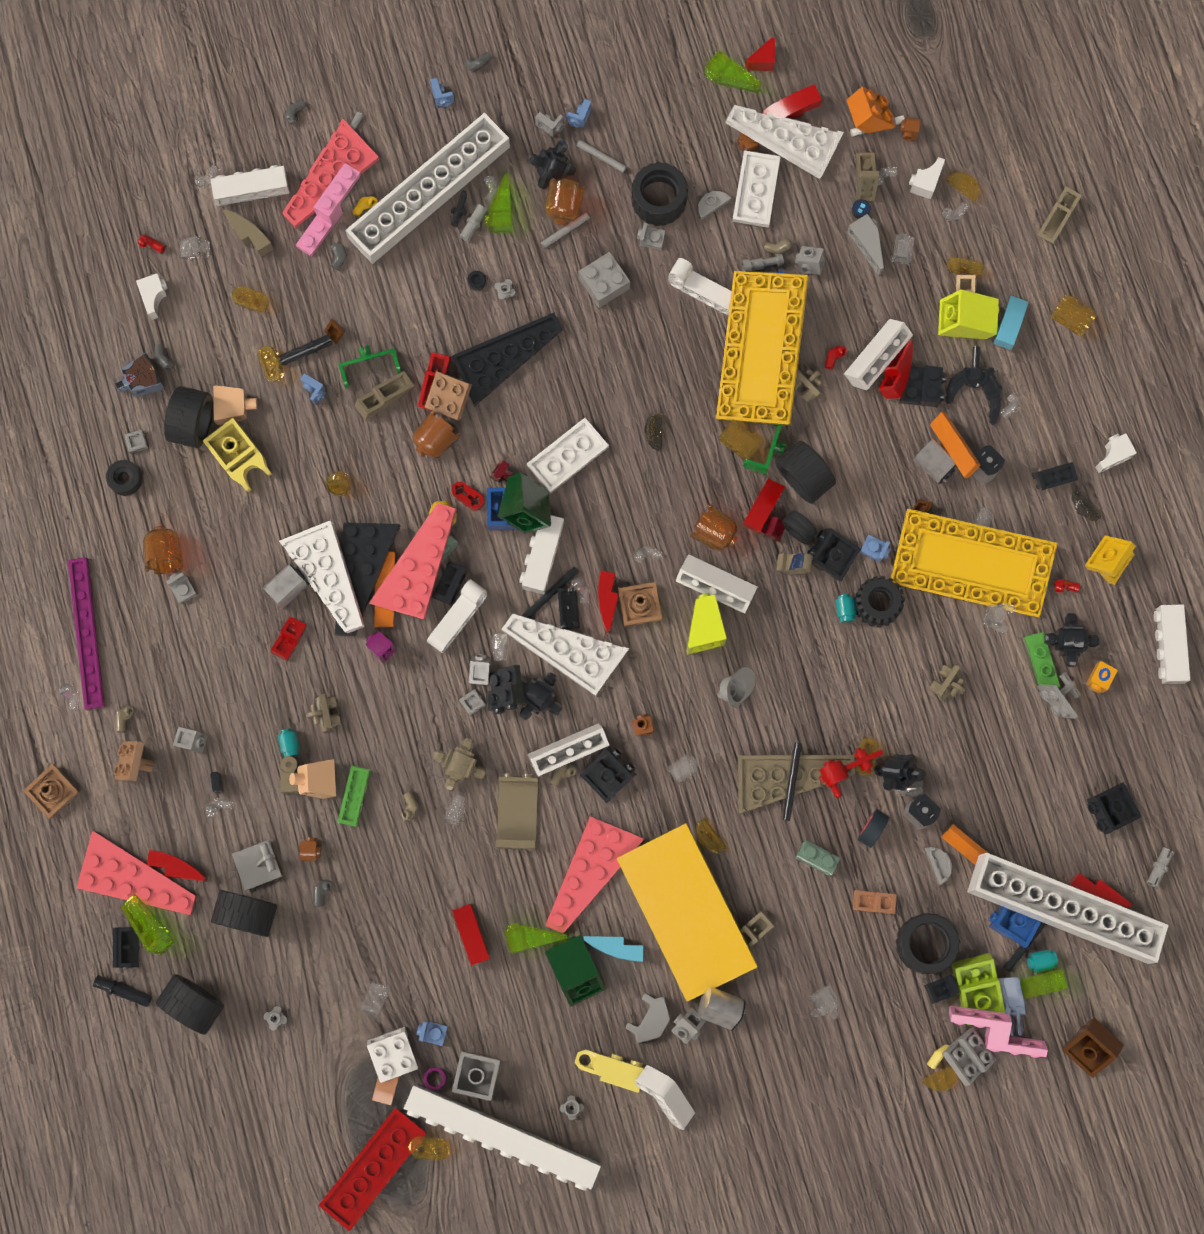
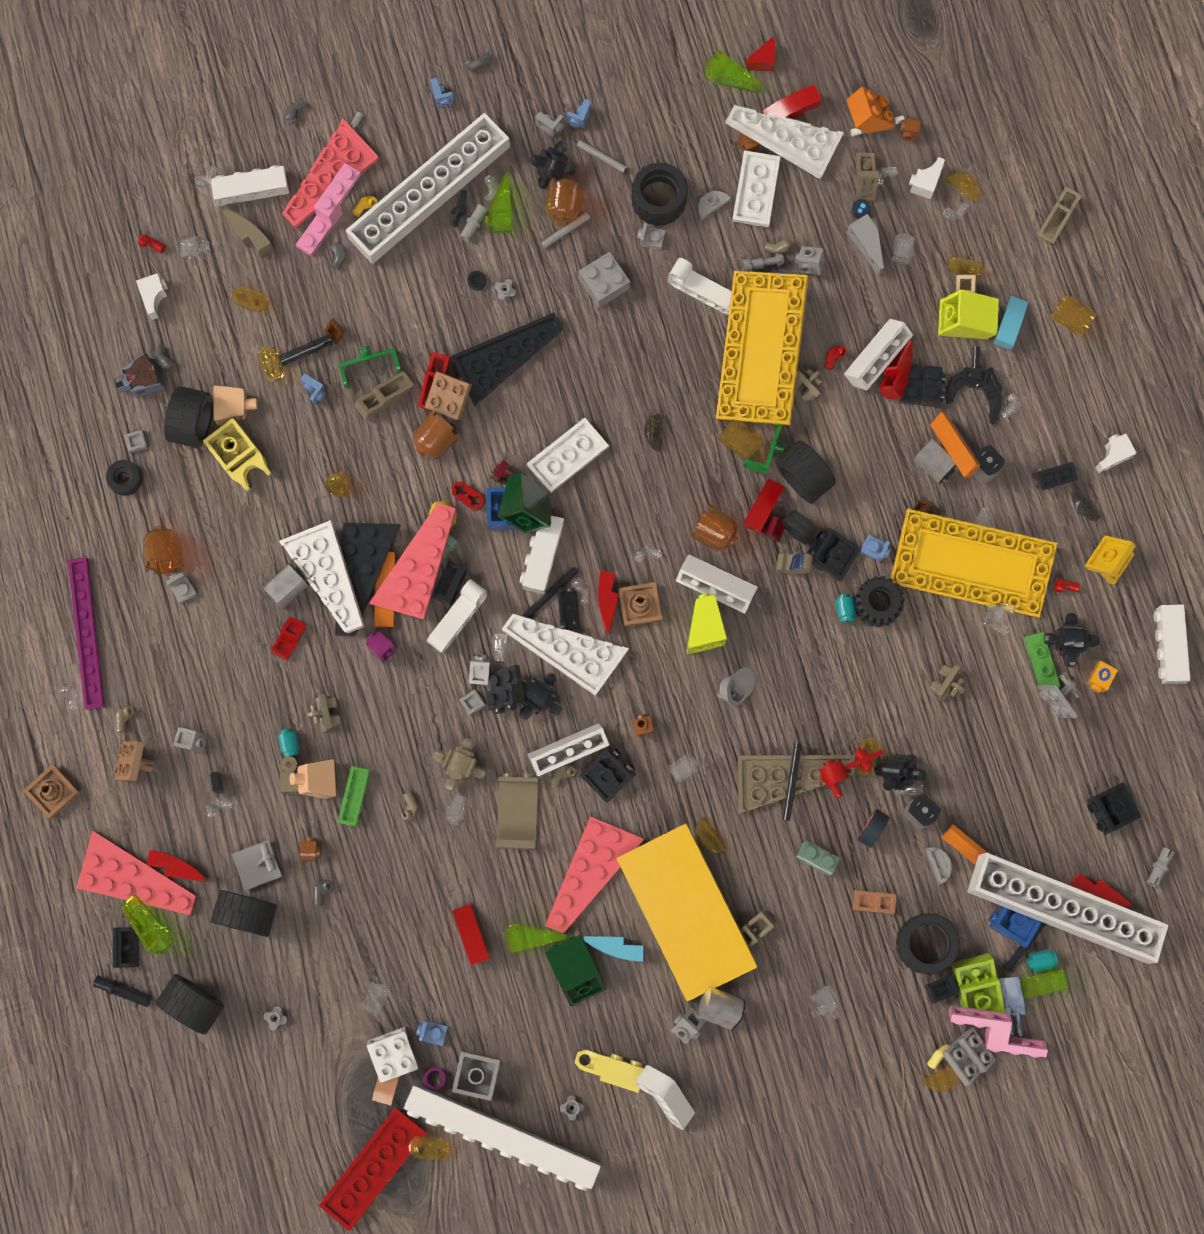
light grey piece [625,994,670,1043] -> none
reddish brown slope [1062,1017,1124,1078] -> none

